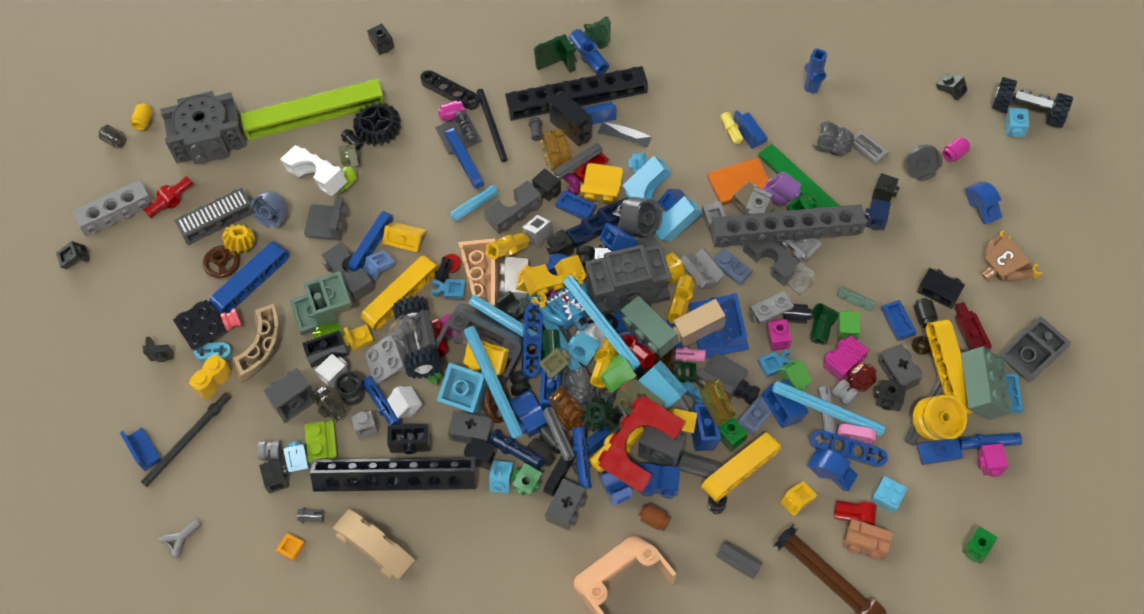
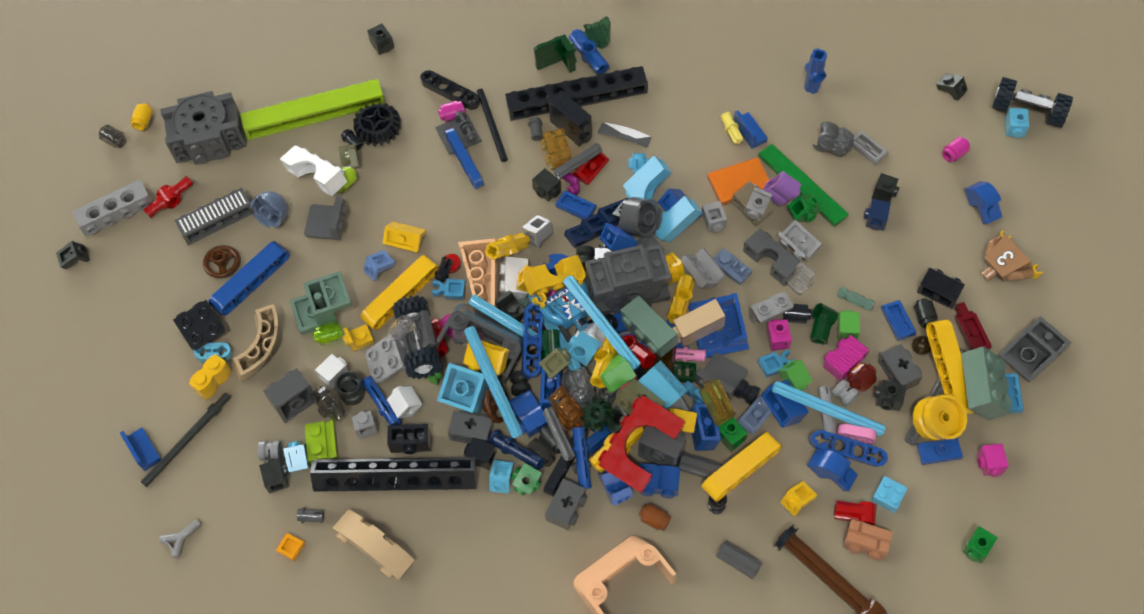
pearl dark grey bracket [142,336,174,362] -> none
coral wheel [221,308,242,331] -> none
yellow gear [222,223,255,254] -> none
black brick [302,330,348,368] -> none
dark grey arch [322,242,375,302] -> none
blue beam [348,211,393,272] -> none
medium azure axle [450,185,498,221] -> none
dark grey arch [484,180,542,234] -> none
pearl dark grey brick [546,229,574,257] -> none
yellow bracket [580,163,623,204] -> none
blue panel [583,102,616,125] -> none
dark grey brick [710,204,866,247] -> none
dark grey tile [905,144,943,181] -> none
blue pin [958,432,1022,450] -> none

